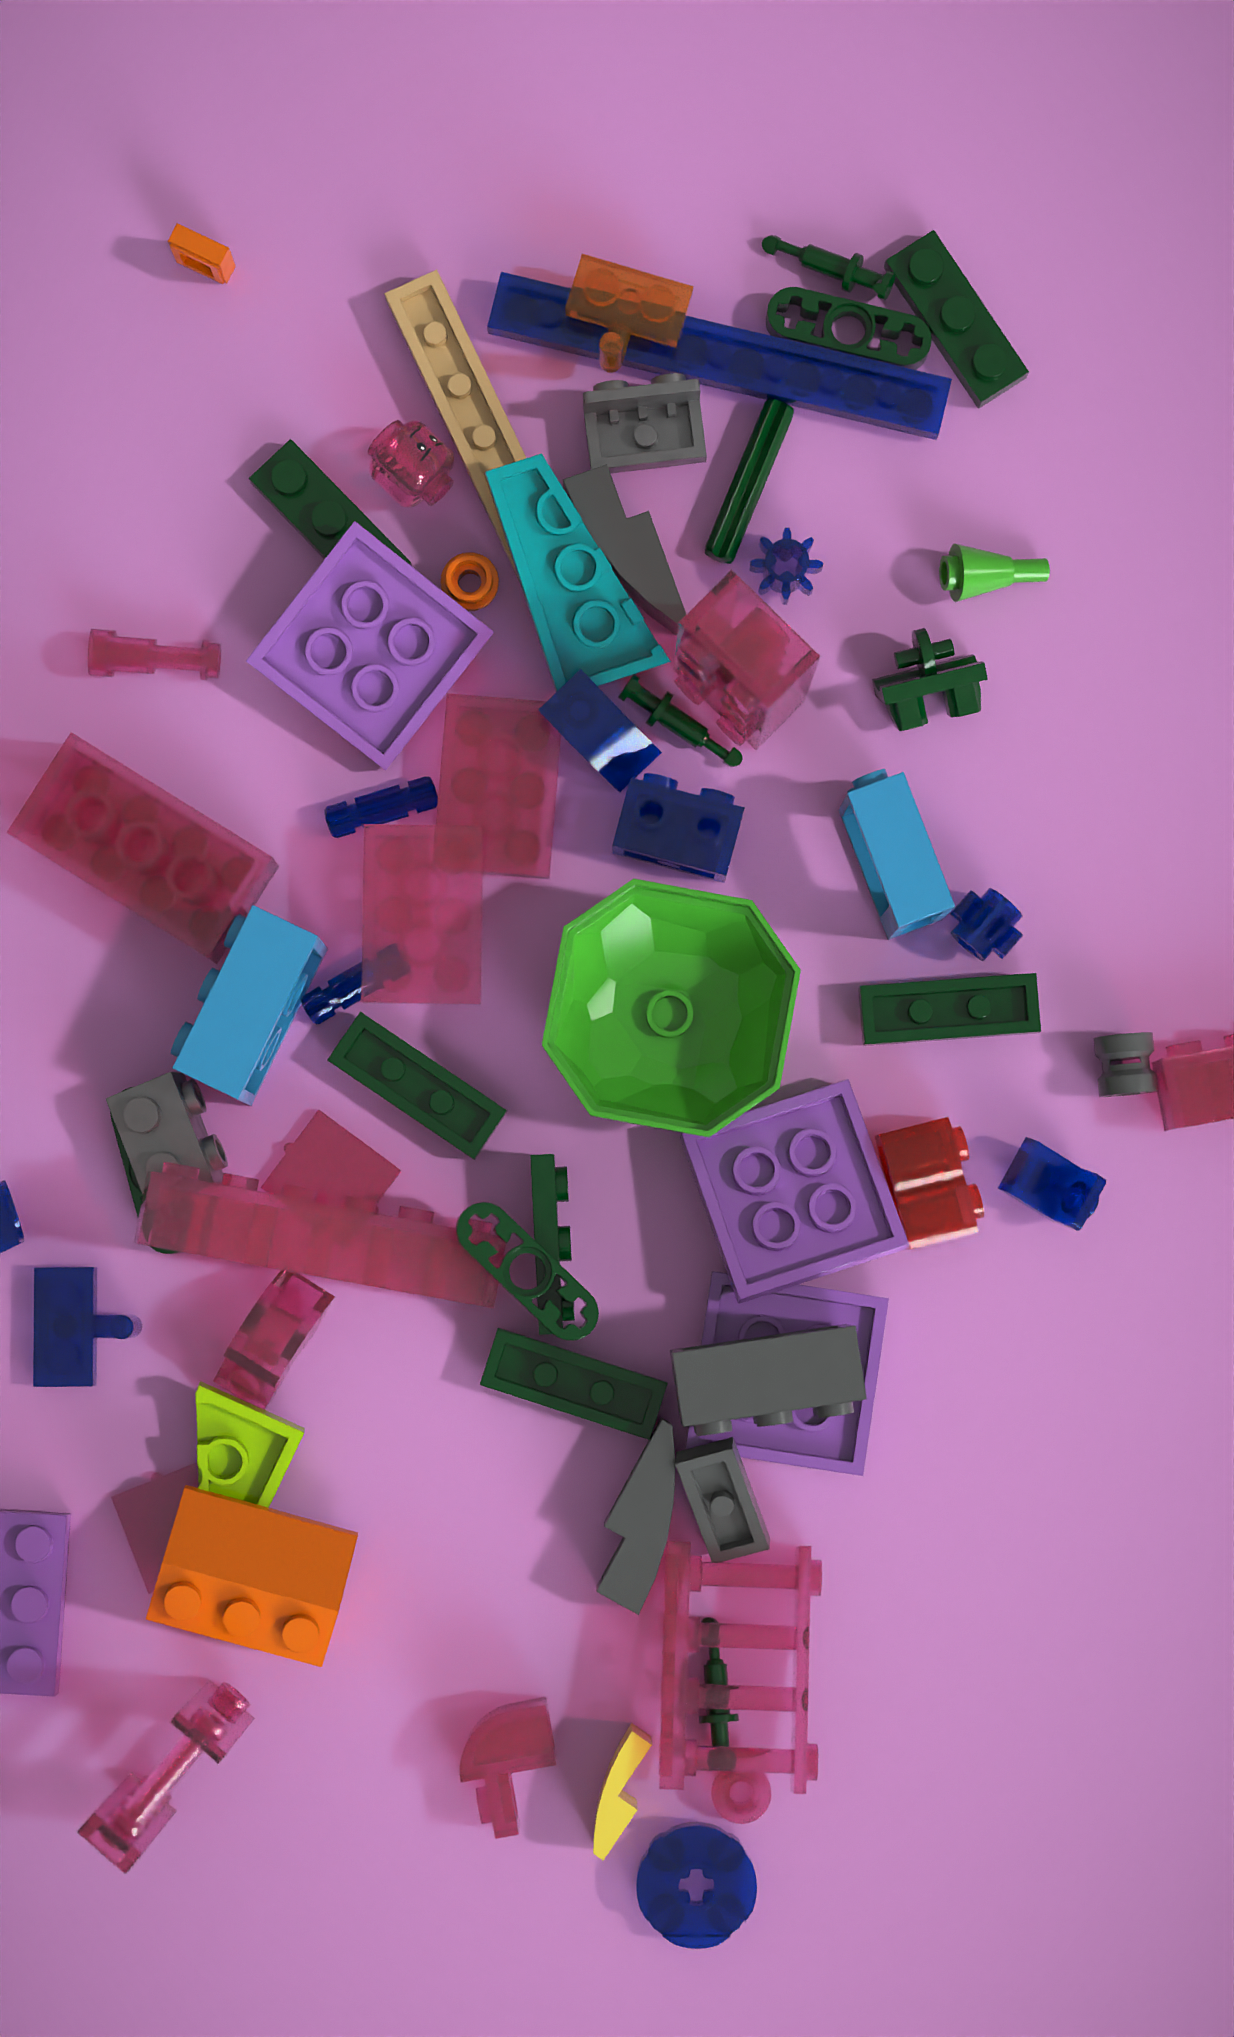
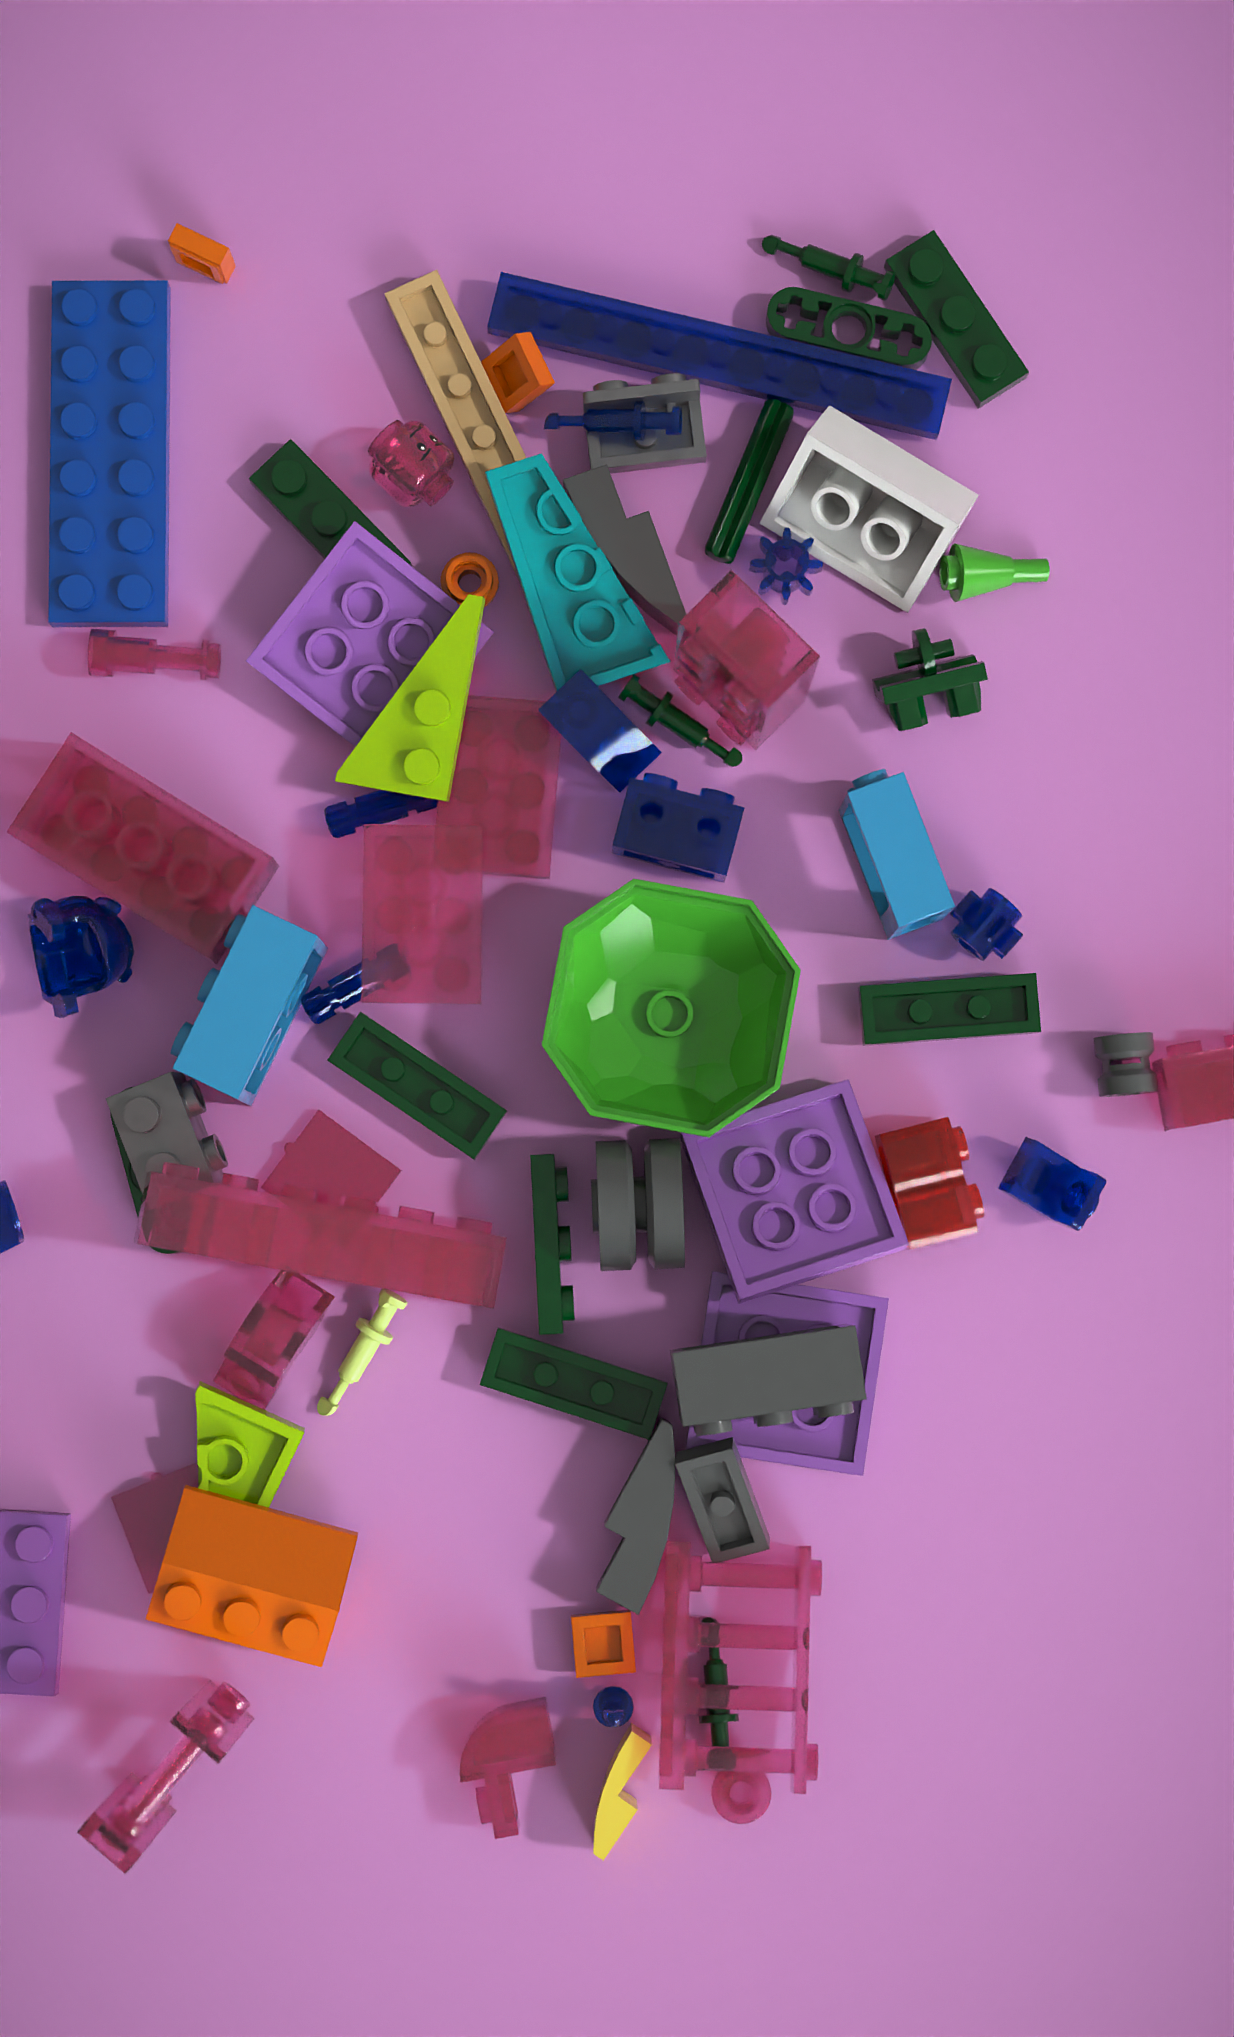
clear blue plate [33,1267,142,1387] -> none
dark green beam [455,1202,599,1341] -> none
clear orange plate [565,254,694,373] -> none
clear blue plate [636,1822,757,1949] -> none
none -> clear blue helmet [28,896,134,1018]
none -> blue plate [48,280,171,627]
none -> yellowish green piece [317,1288,408,1416]
none -> lime wing [335,594,485,802]
none -> orange plate [481,332,555,414]
none -> clear blue piece [544,401,683,441]
none -> orange plate [571,1610,636,1678]
none -> dark grey wheel [591,1138,685,1271]
none -> clear blue piece [593,1686,634,1728]
none -> white slope [760,405,979,613]

